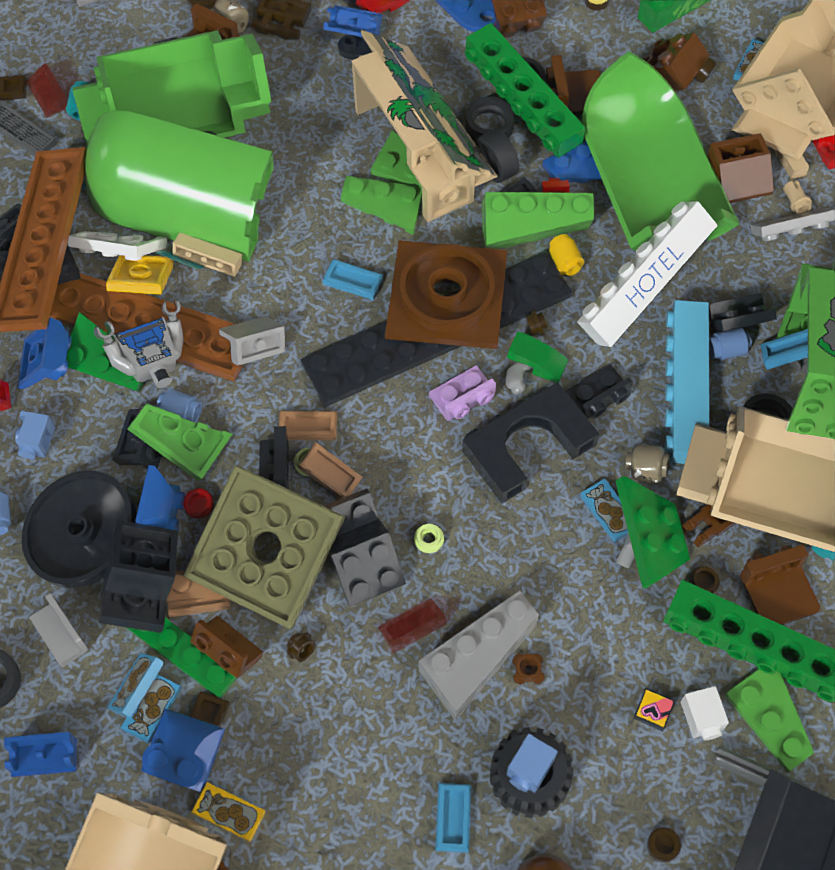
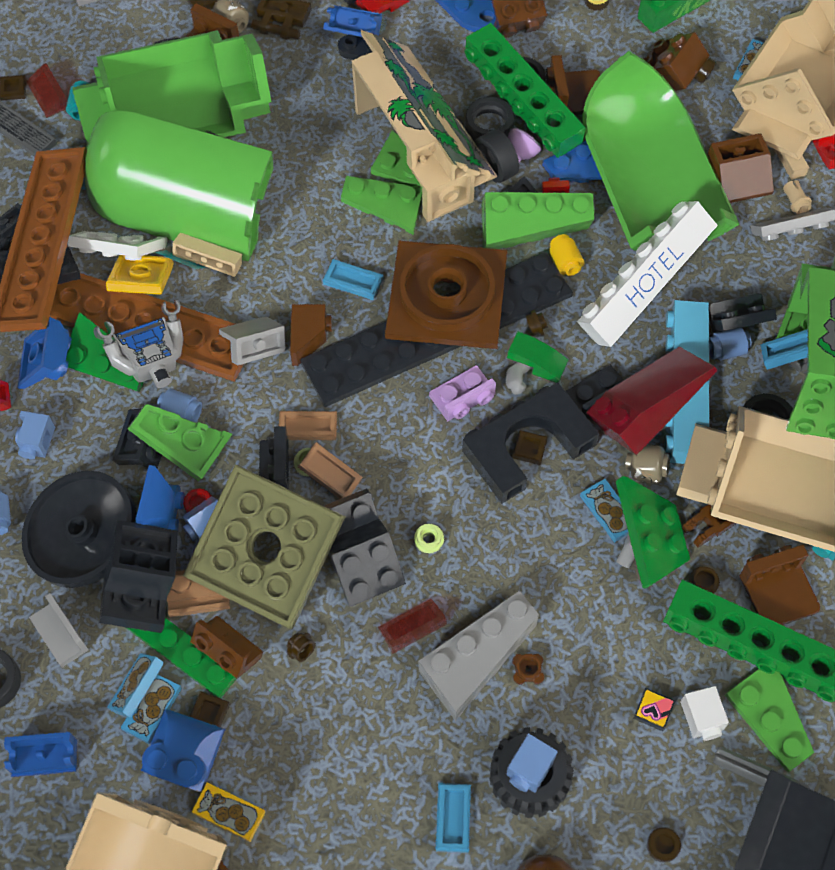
none -> medium blue brick [182,496,218,541]
none -> reddish brown slope [290,304,332,366]
none -> lavender brick [508,128,541,163]
none -> dark brown tile [513,430,548,465]
none -> dark red slope [587,346,718,456]

